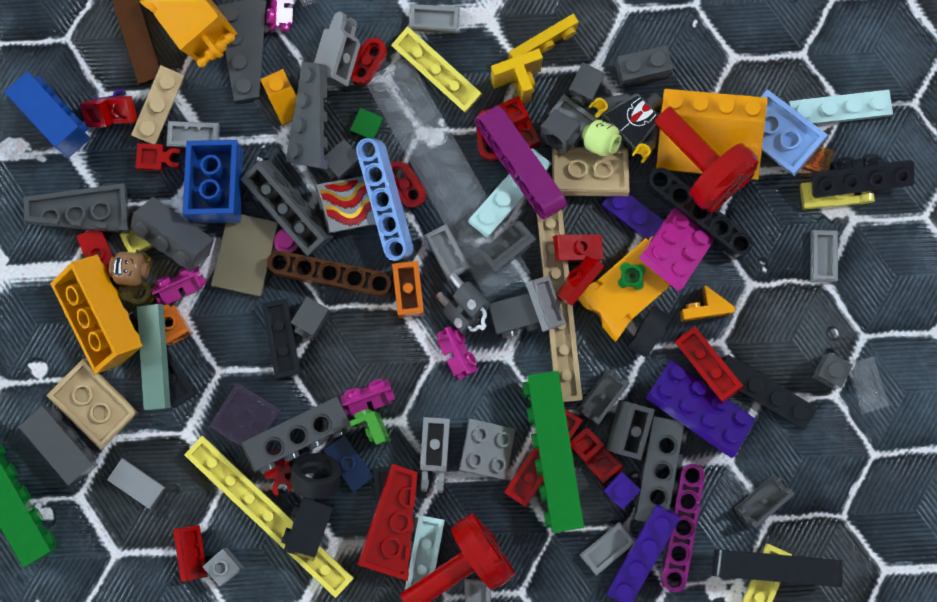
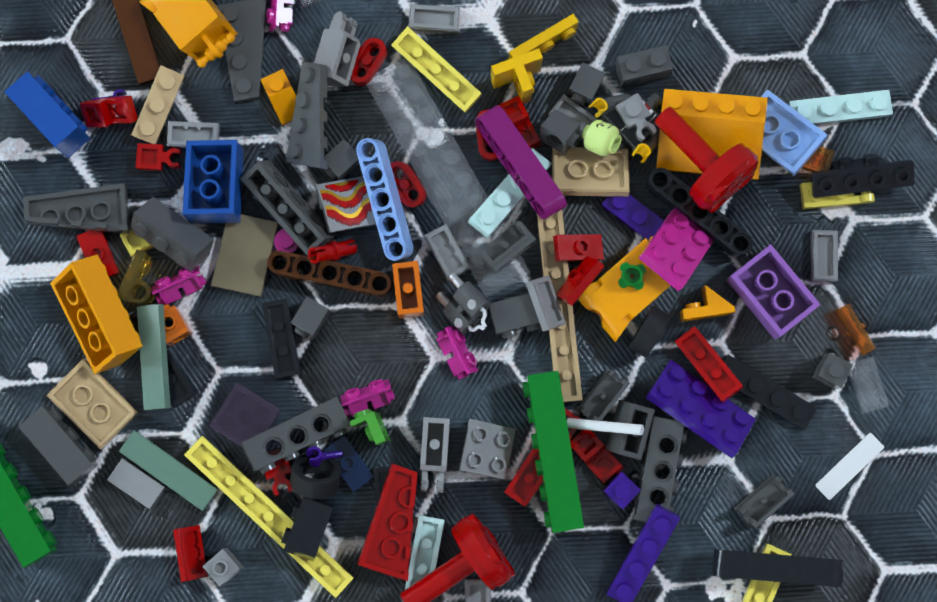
medium nougat head [109,251,150,286] -> none
green tile [350,108,384,139] -> none
light grey tile [579,522,635,576] -> none
magenta beam [660,464,705,592] -> none
none -> sand green tile [119,430,219,511]
none -> dark purple hand [307,446,343,467]
none -> red pin [308,239,357,264]
none -> white bar [567,418,644,435]
none -> light grey plate [615,93,656,142]
none -> medium lavender brick [726,244,821,340]
none -> white sticker [816,433,884,500]
none -> clear orange pin [835,303,877,356]

